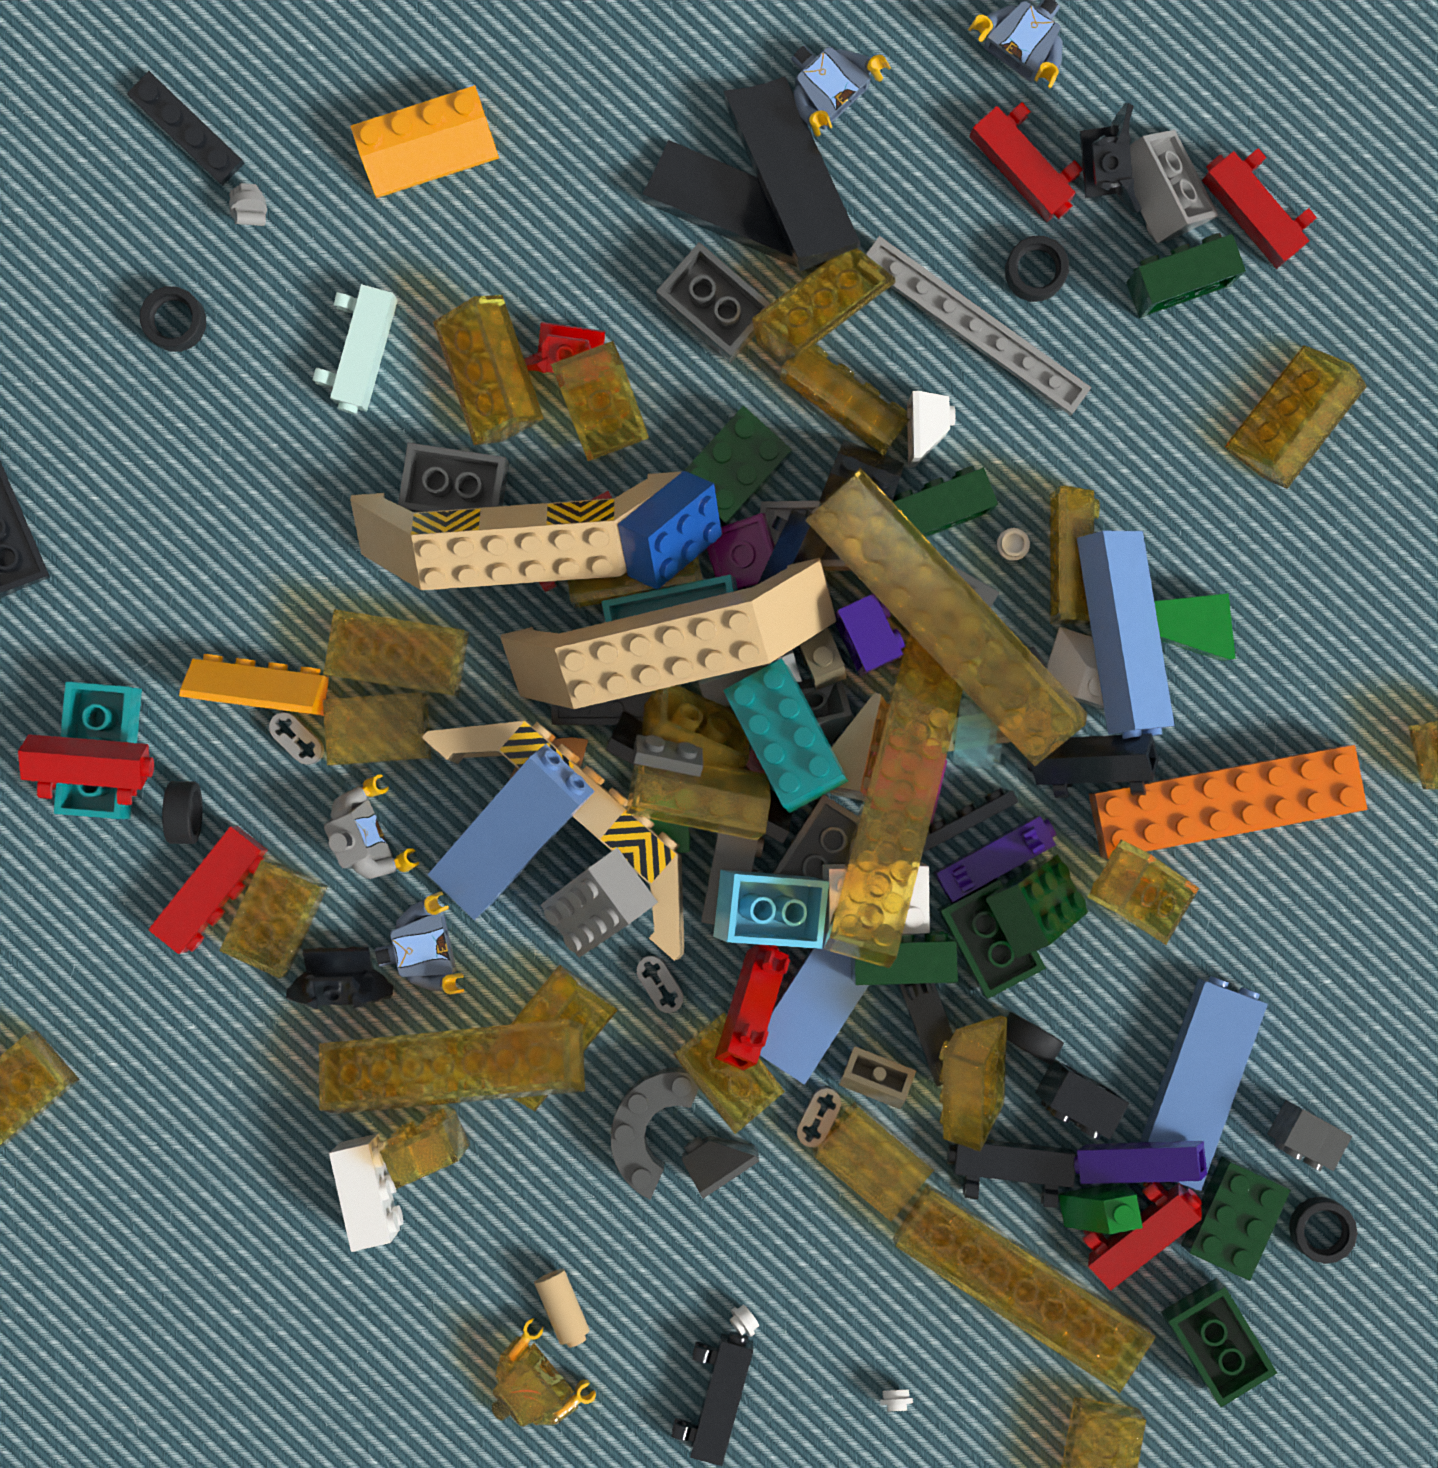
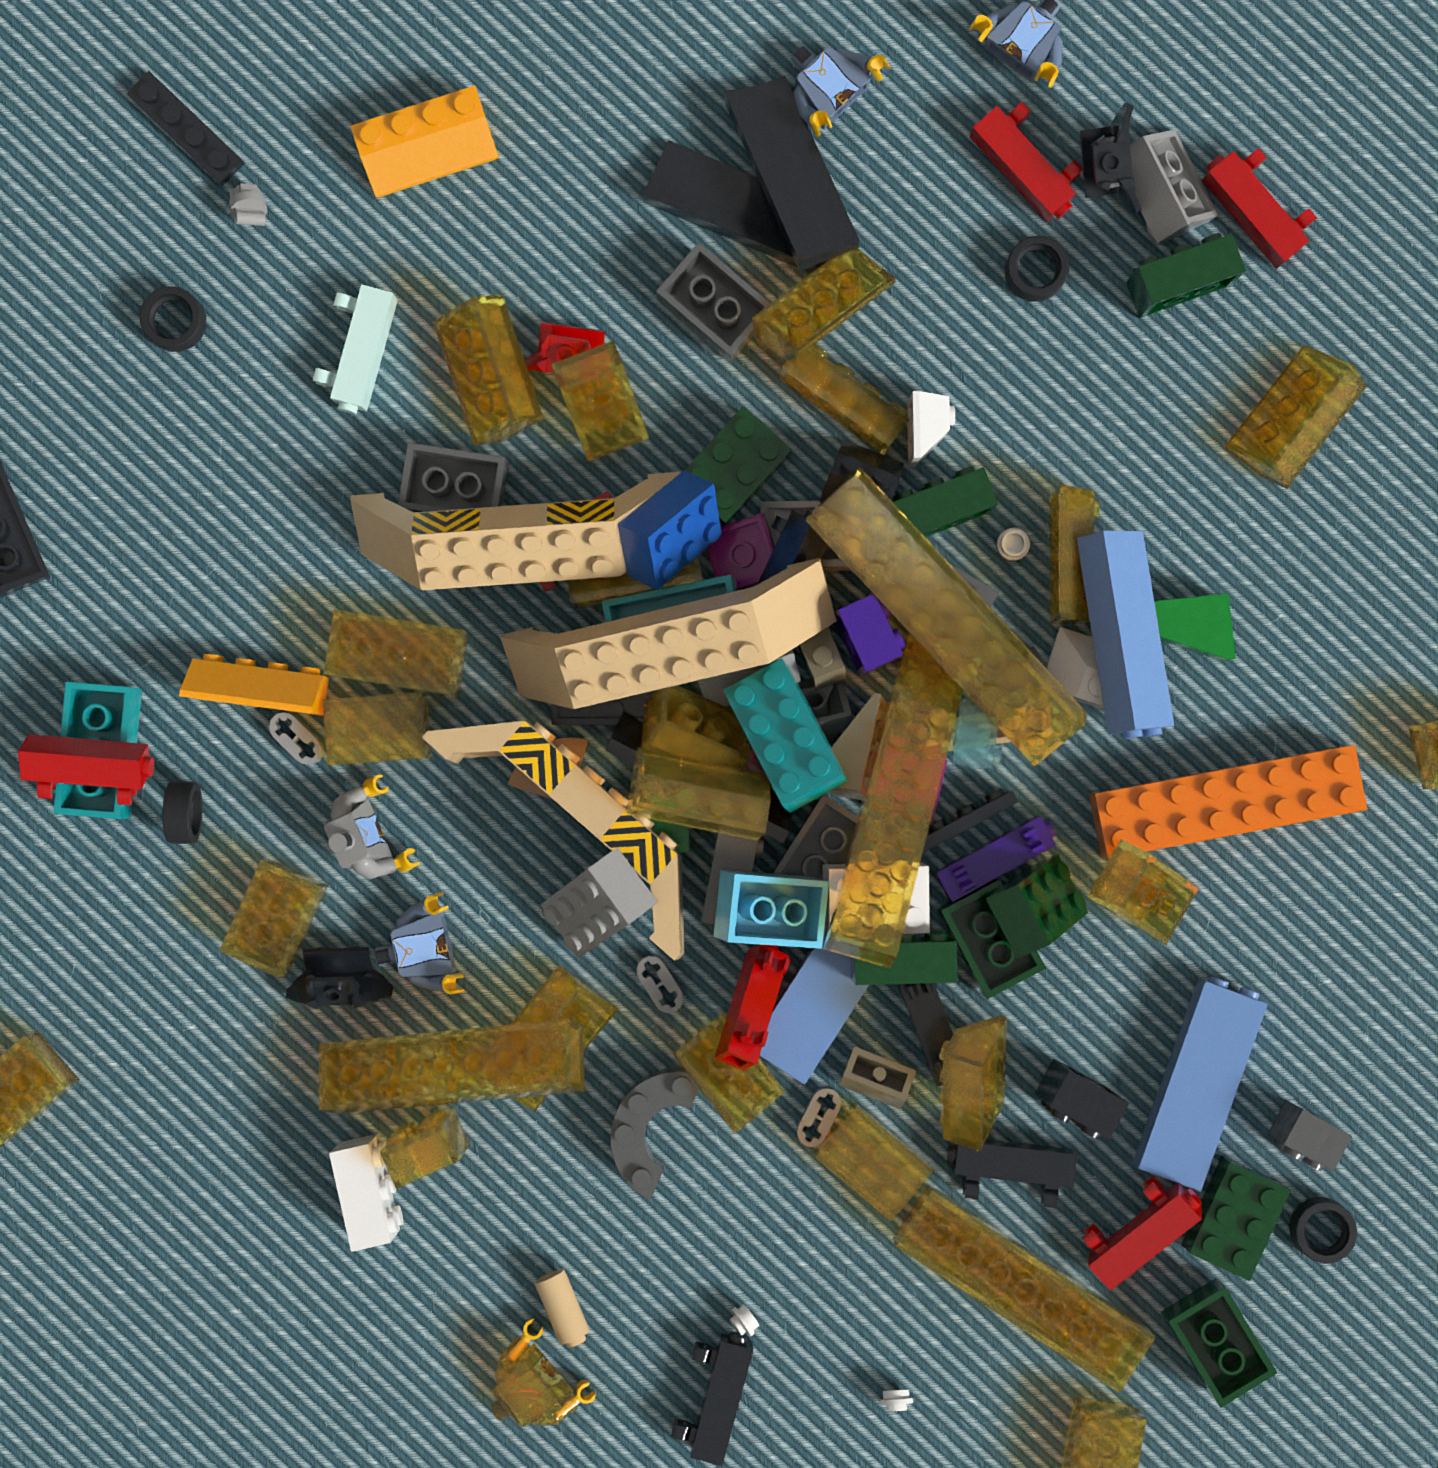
red brick [148,826,268,954] -> none
medium blue brick [427,744,595,921] -> none
dark grey plate [634,734,703,777] -> none
dark grey slope [682,1136,759,1199] -> none
light grey plate [860,236,1092,416] -> none
black tyre [998,1011,1064,1065] -> none
black brick [1027,733,1159,798] -> none
green slope [1058,1183,1143,1234] -> none
dark purple brick [1074,1141,1207,1184] -> none

